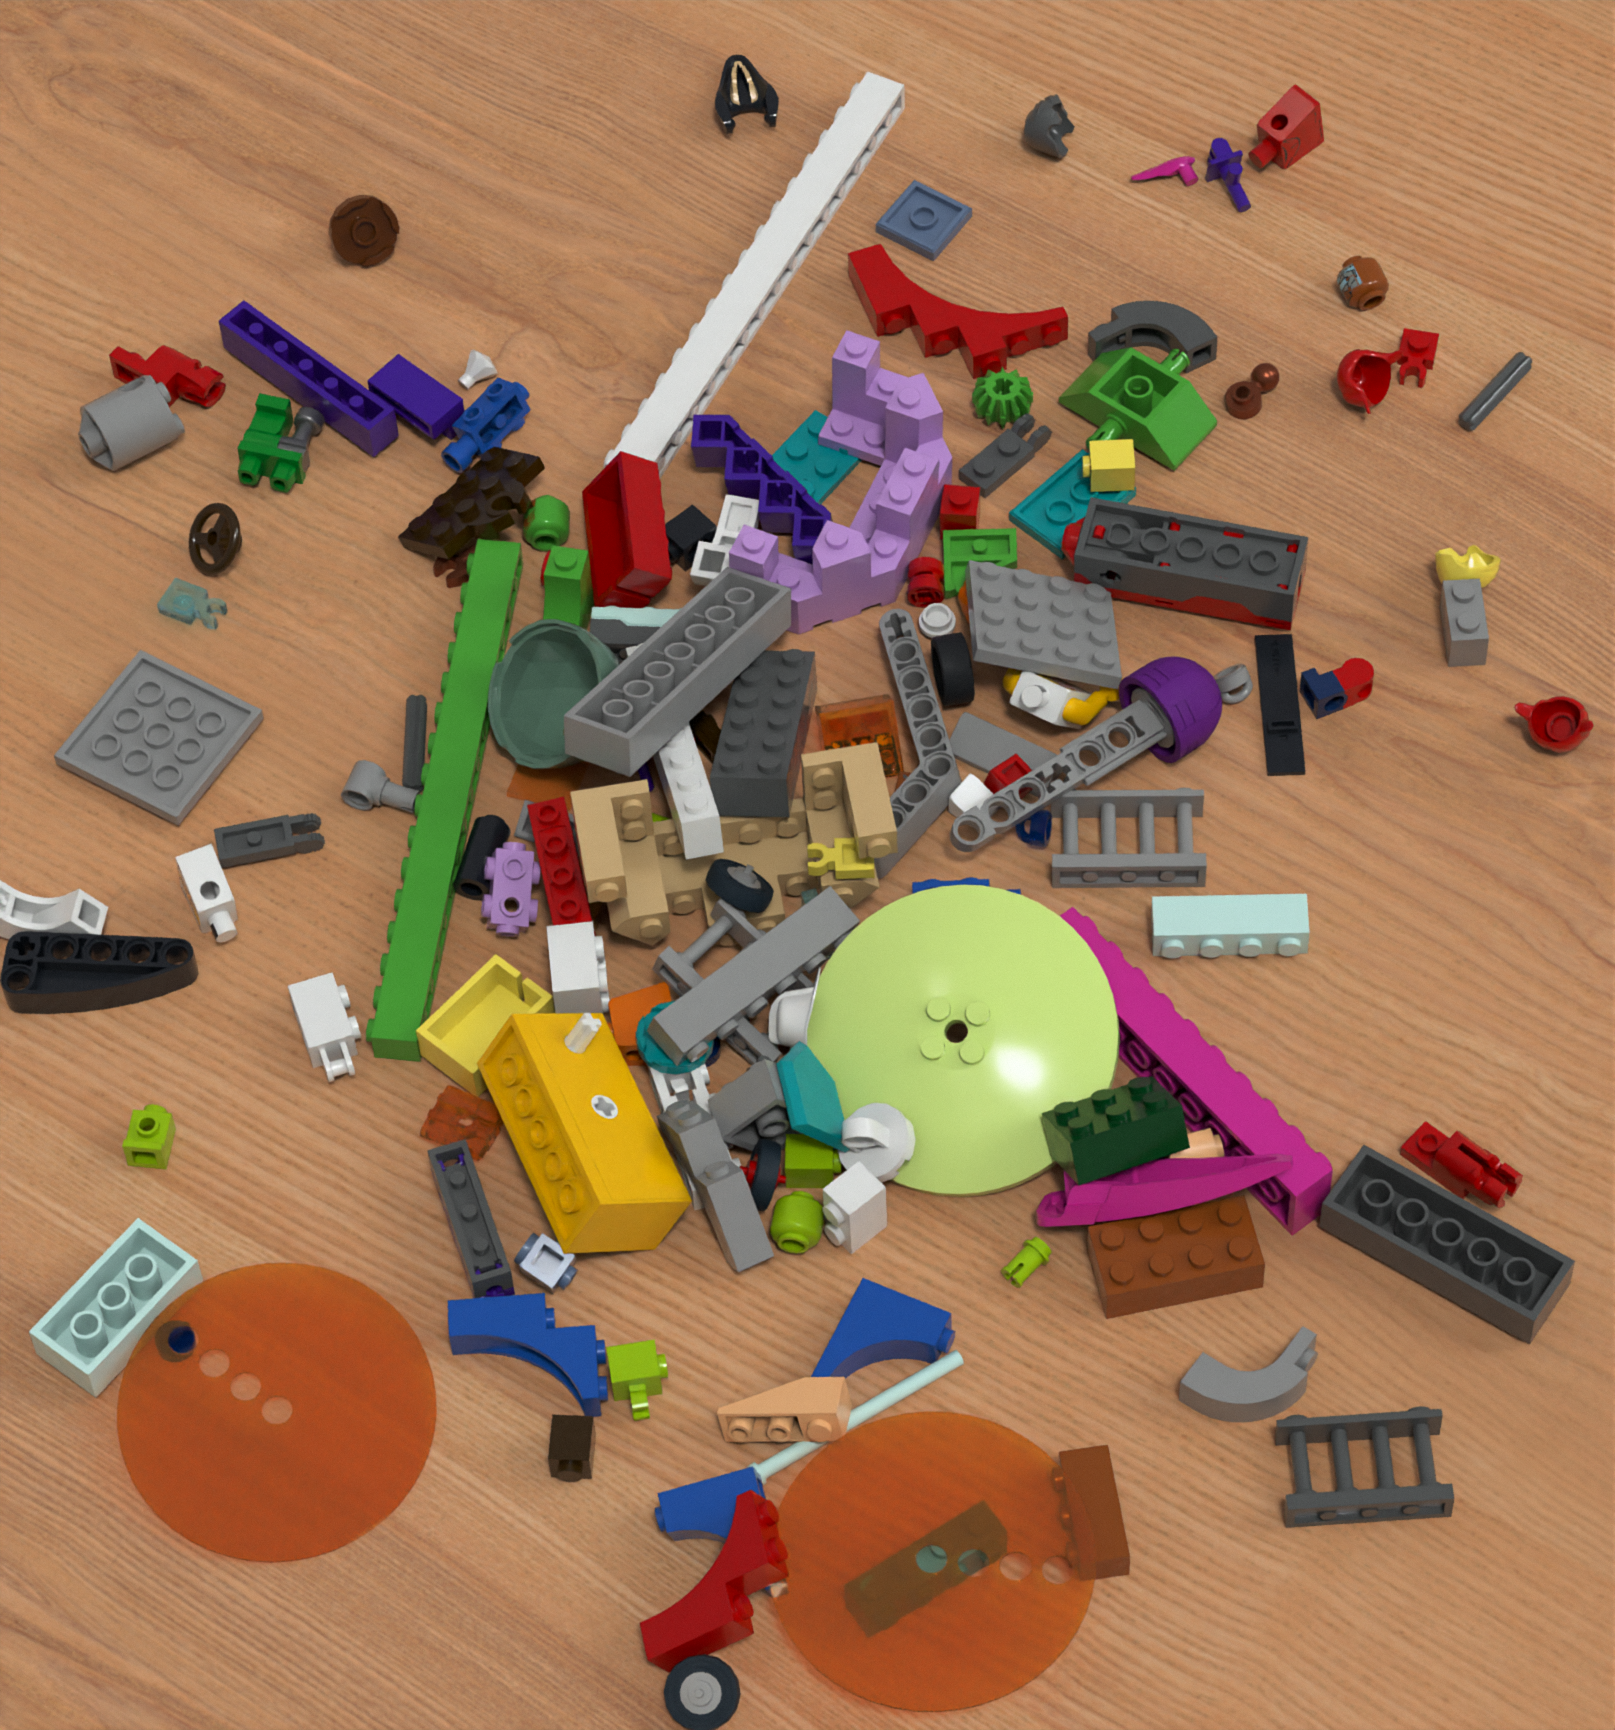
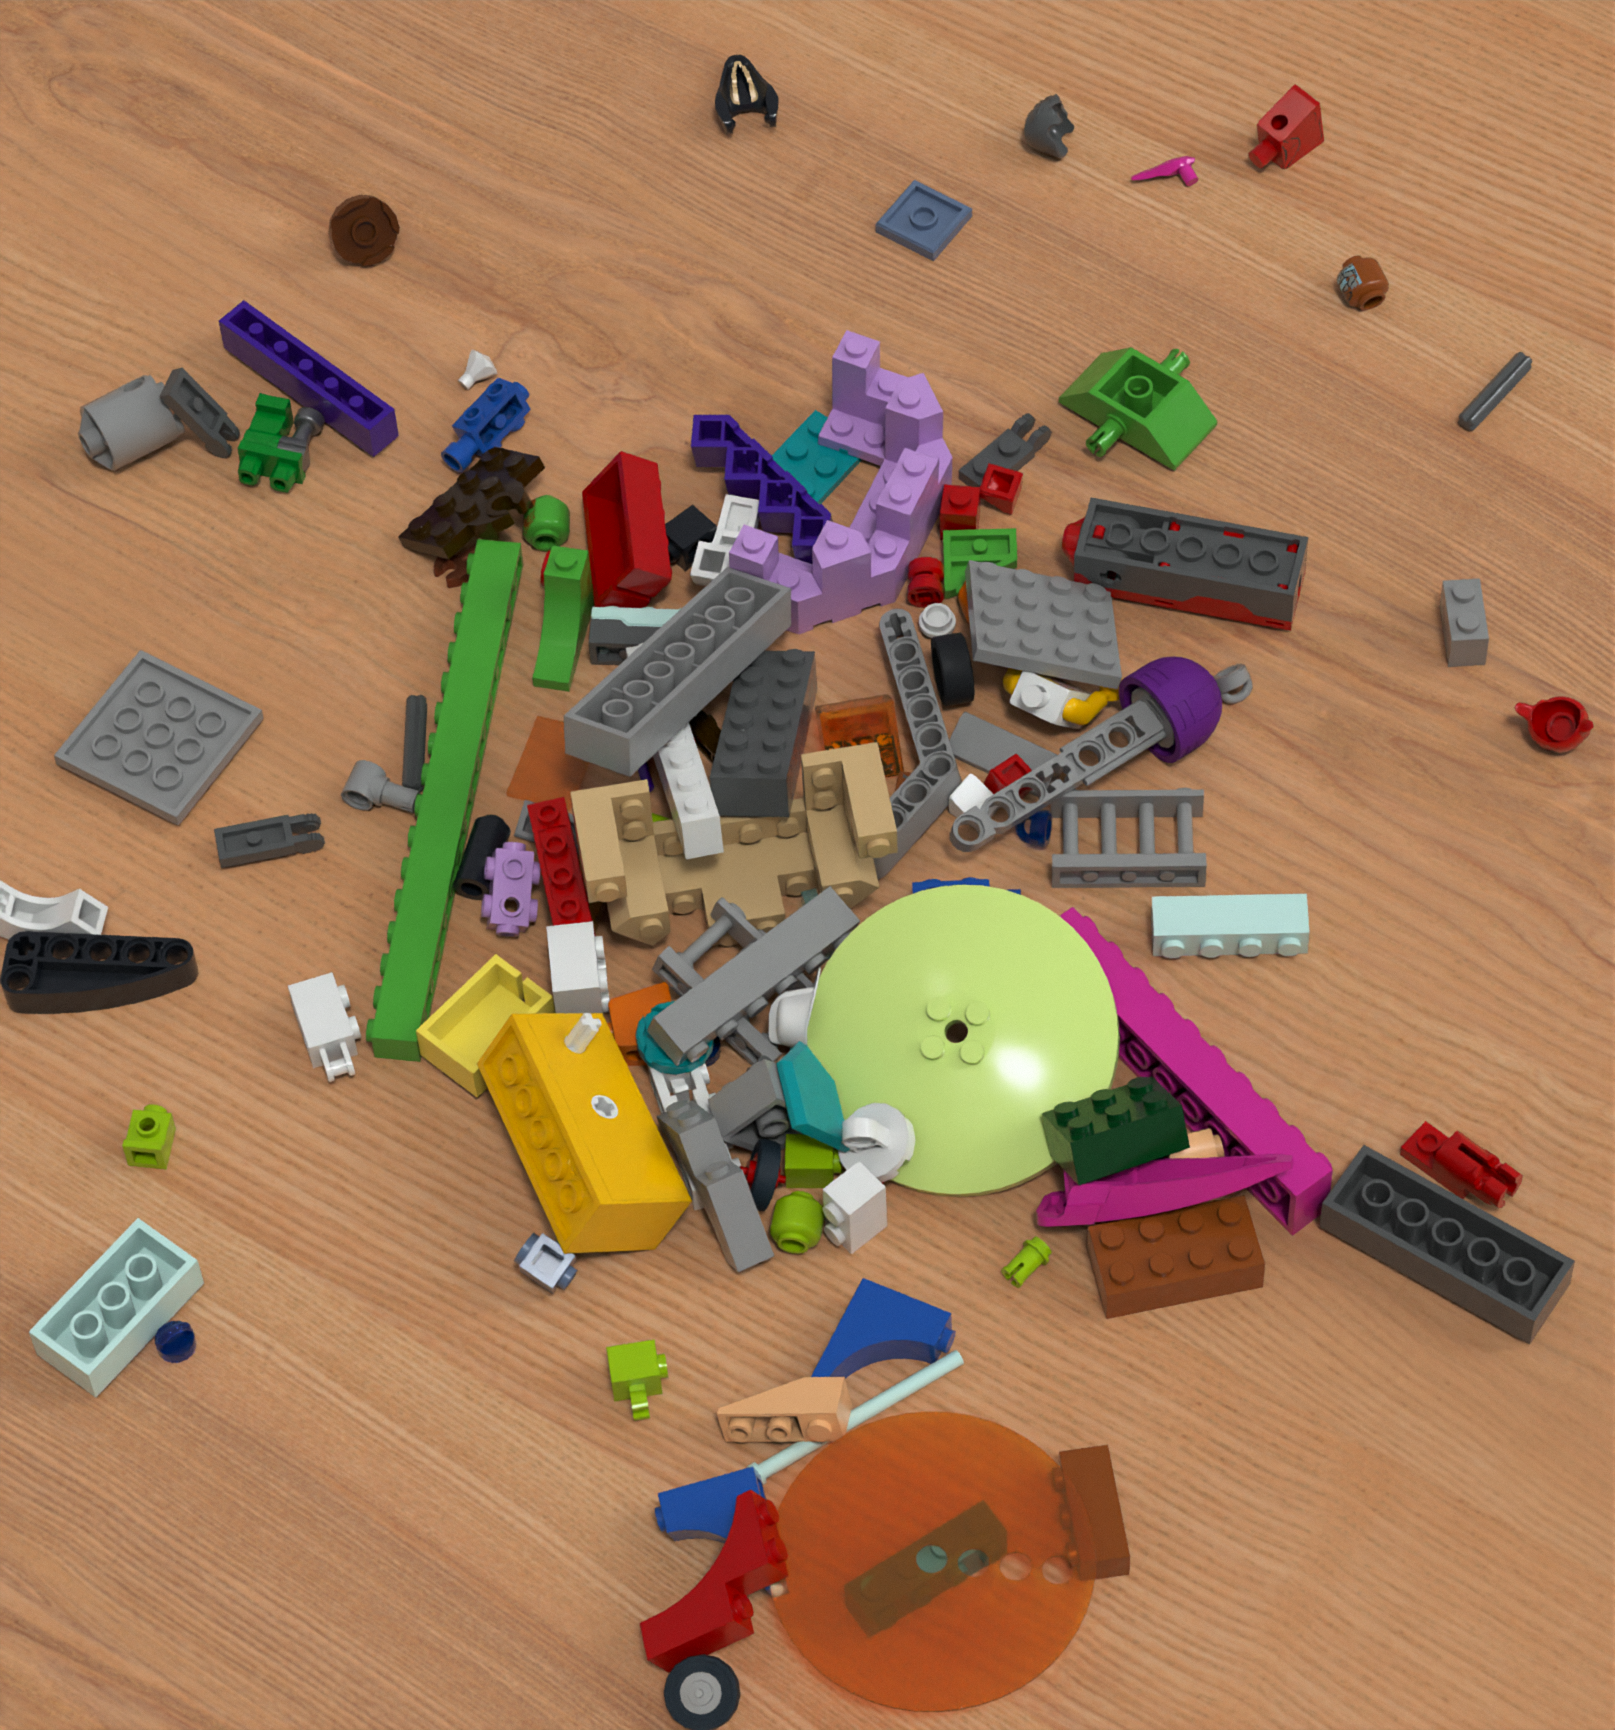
red plate [109,345,226,408] -> none
clear orange piece [117,1263,437,1563] -> none
clear light blue plate [157,577,228,629] -> none
white torso [175,844,238,942] -> none
dark brown piece [188,503,242,575] -> none
dark purple piece [367,354,465,440] -> none
clear orange piece [420,1085,504,1161] -> none
dark grey piece [427,1139,515,1298] -> none
blue arch [448,1293,608,1417] -> none
sand green piece [488,619,620,769] -> none
dark brown brick [548,1415,596,1482] -> none
white brick [604,72,905,479] -> none
black wheel [705,859,774,913] -> none
light yellow plate [807,838,875,879] -> none
red arch [848,244,1068,379] -> none
bright green gear [972,366,1033,429] -> none
teal tile [1009,449,1136,560] -> none
light yellow brick [1082,439,1135,492] -> none
dark grey arch [1088,301,1218,374] -> none
light grey arch [1179,1326,1318,1423] -> none
dark purple arm [1205,138,1251,212] -> none
copper plate [1225,363,1279,419] -> none
black piece [1255,634,1306,776] -> none
dark grey fence [1275,1406,1454,1528] -> none
leg [1300,658,1374,719] -> none
red hair [1336,349,1403,414] -> none
red plate [1397,328,1439,388] -> none
light yellow hair [1435,545,1501,588] -> none
none -> dark grey hinge [159,368,240,458]
none -> red slope [980,463,1023,515]

